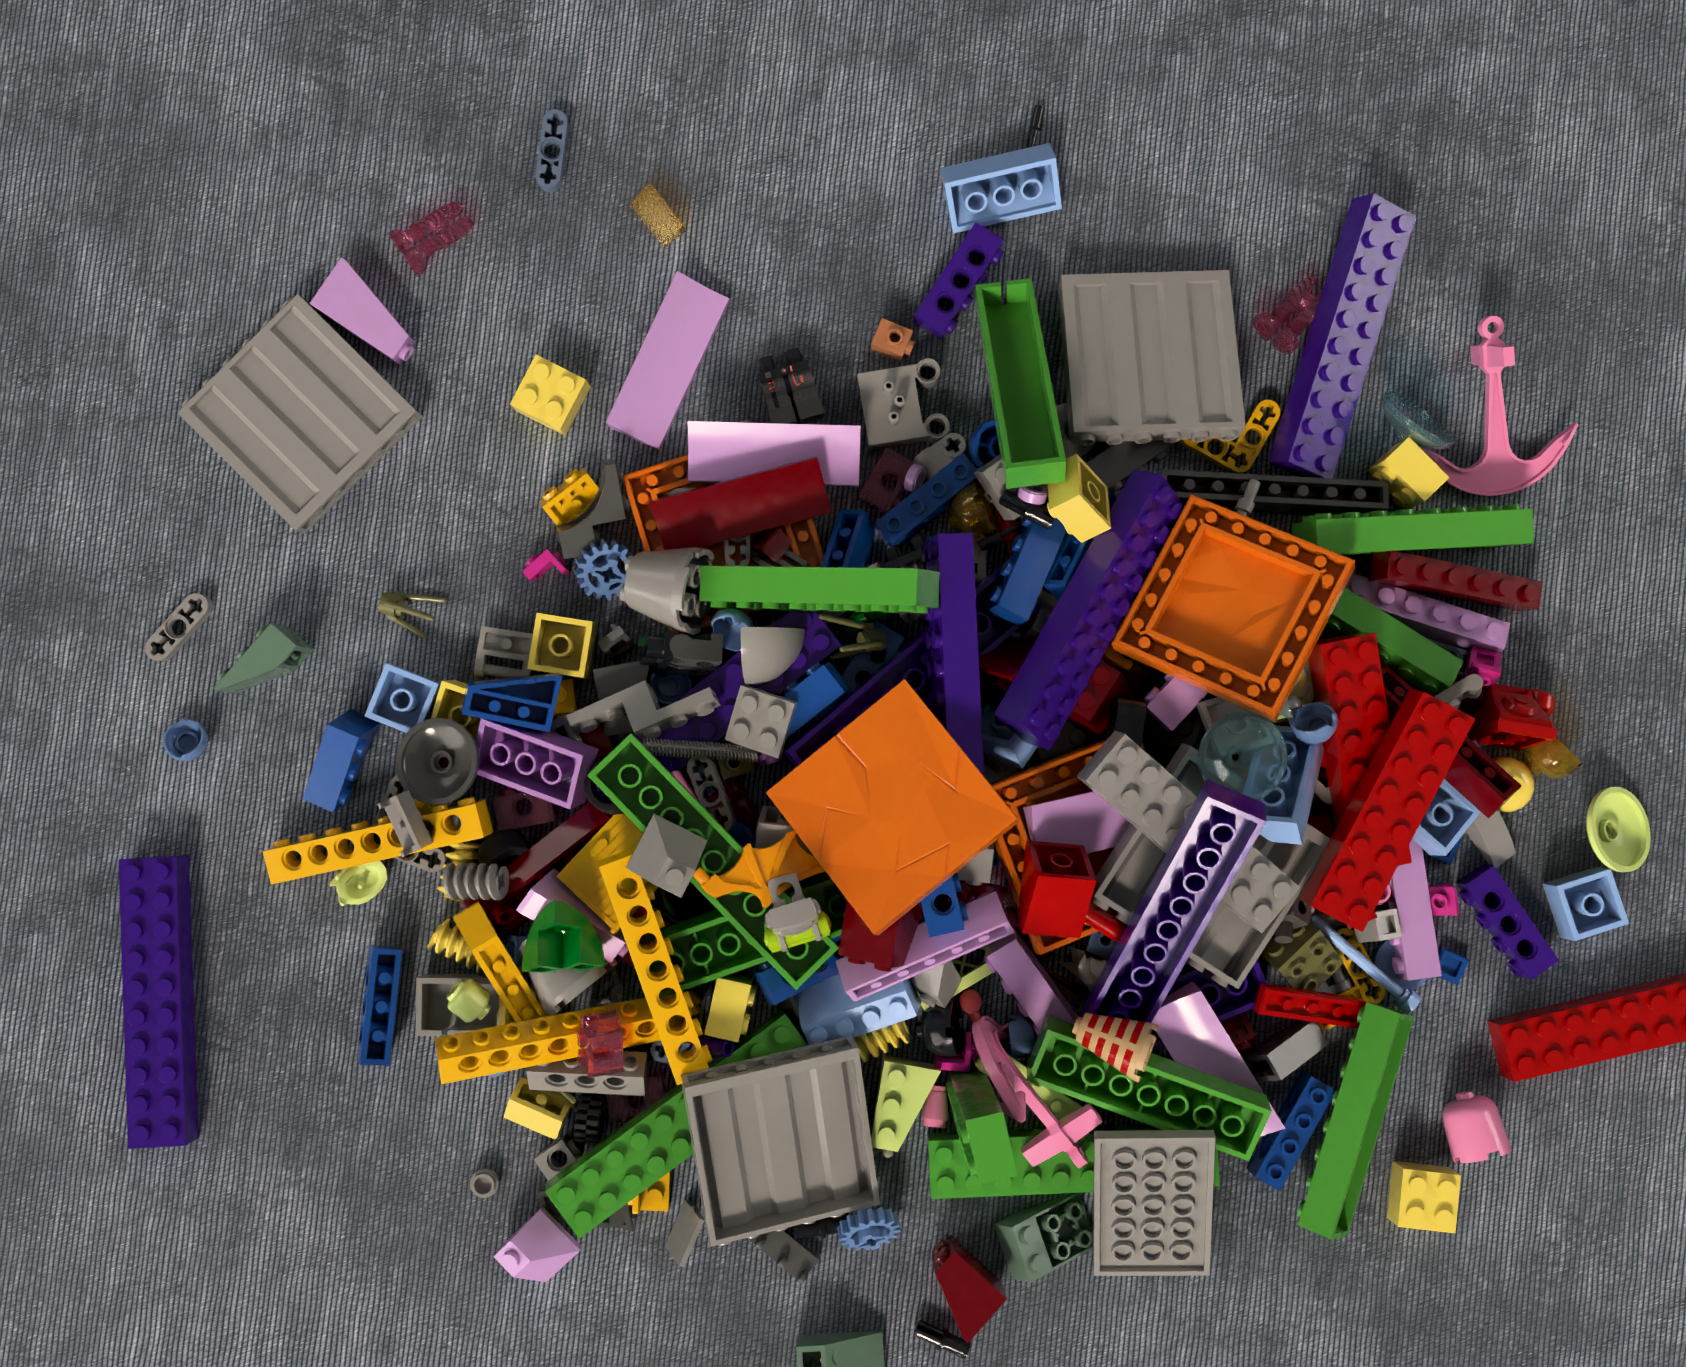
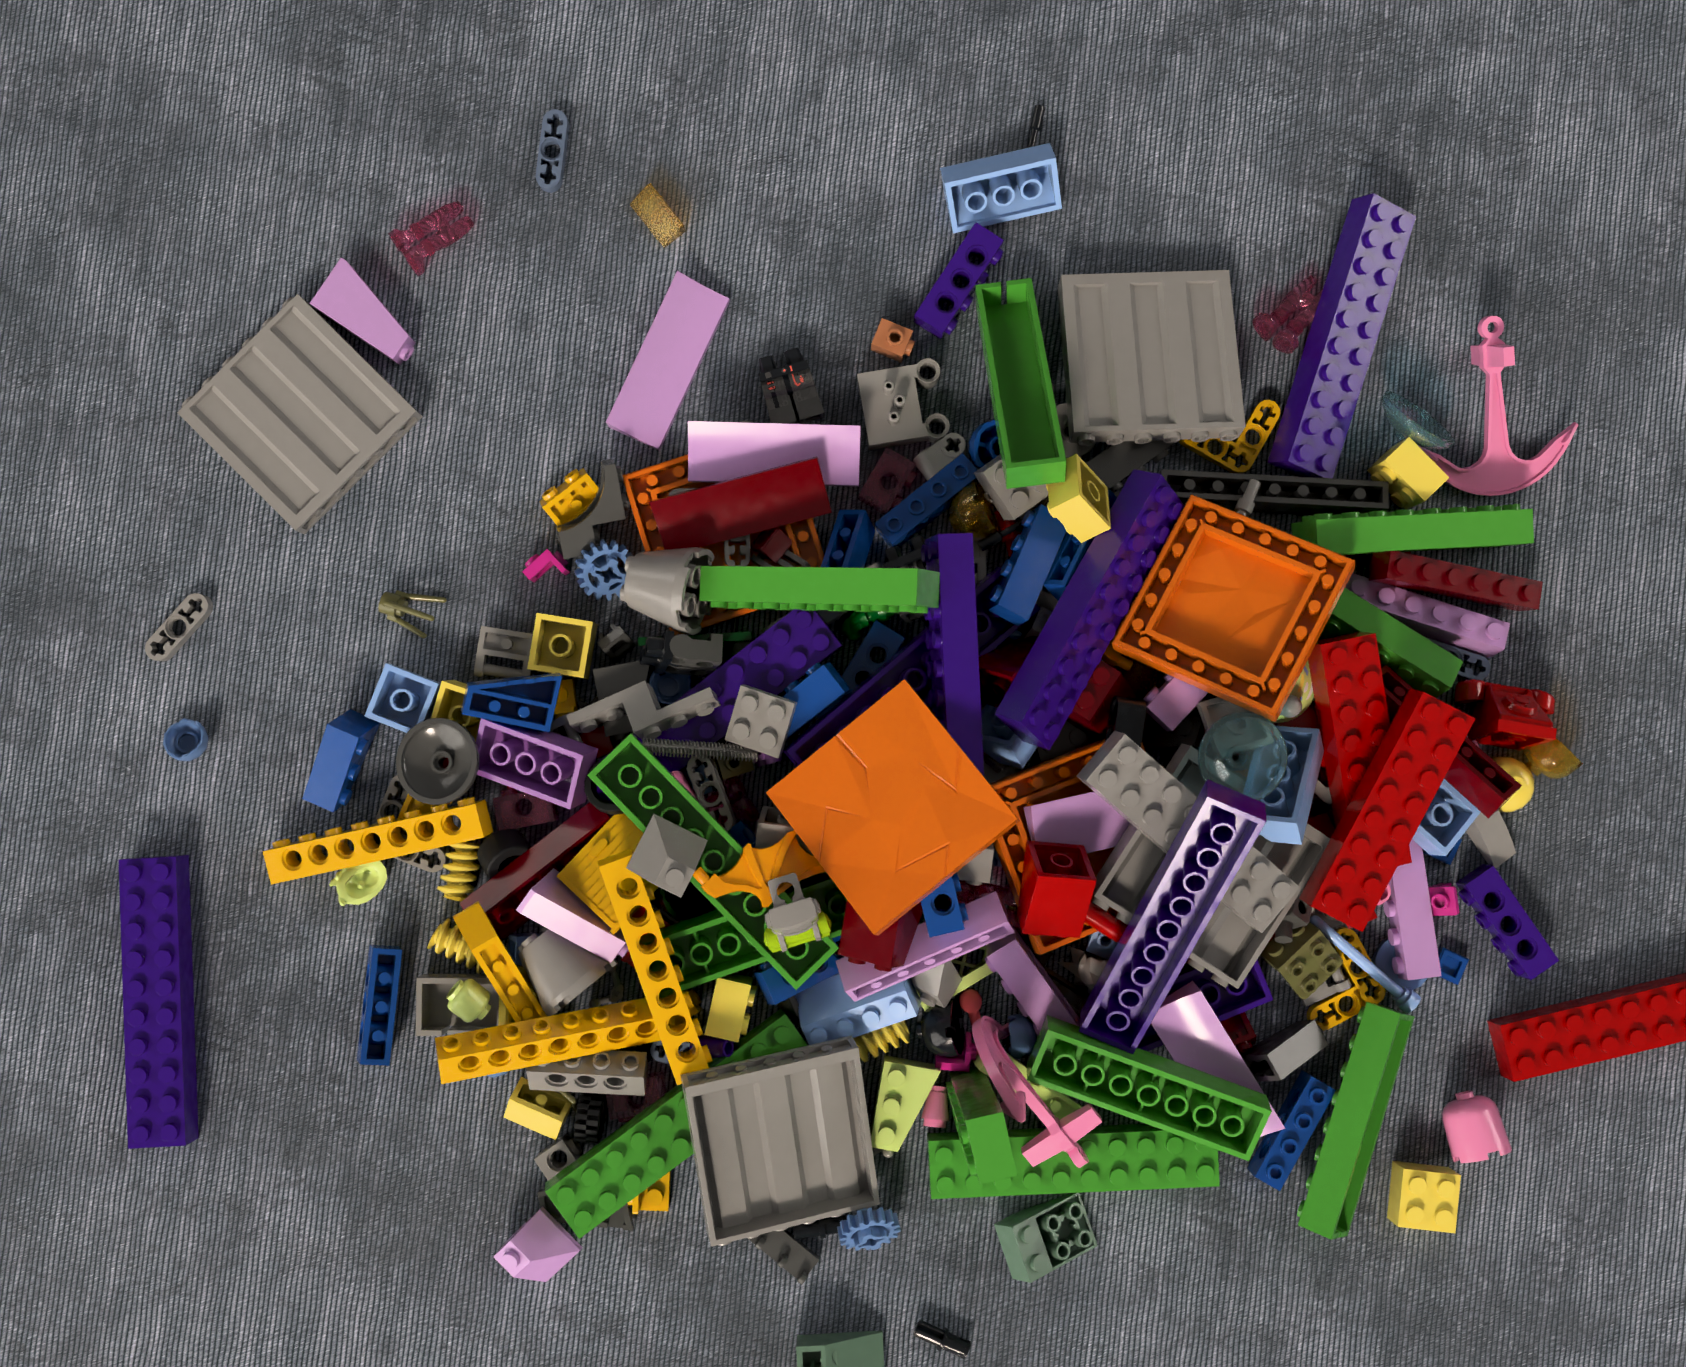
sand green slope [213,623,314,694] -> none
light grey hinge [377,790,433,857] -> none
light grey piece [443,863,509,900] -> none
light grey plate [470,1168,499,1198] -> none
light yellow brick [510,355,591,436] -> none
green brick [522,900,605,973] -> none
clear pink brick [577,1010,623,1079] -> none
light grey piece [665,1199,705,1267] -> none
medium blue hair [711,607,754,651] -> none
light grey brick [741,627,806,686] -> none
olive plant [818,613,886,660] -> none
lavender tile [904,463,927,493] -> none
dark red slope [932,1235,1007,1343] -> none
black axle [999,489,1055,530] -> none
lavender tile [1017,485,1048,505] -> none
tan cone [1072,1013,1159,1083] -> none
light grey plate [1093,1130,1215,1276] -> none
red tile [1253,983,1366,1028] -> none
medium blue hair [1289,702,1338,744] -> none
light grey brick [1354,908,1402,943] -> none
light grey plate [1435,674,1483,709] -> none
dark pink bracket [1464,646,1501,687] -> none
light blue brick [1542,867,1629,941] -> none
yellowish green dish [1586,787,1651,872] -> none

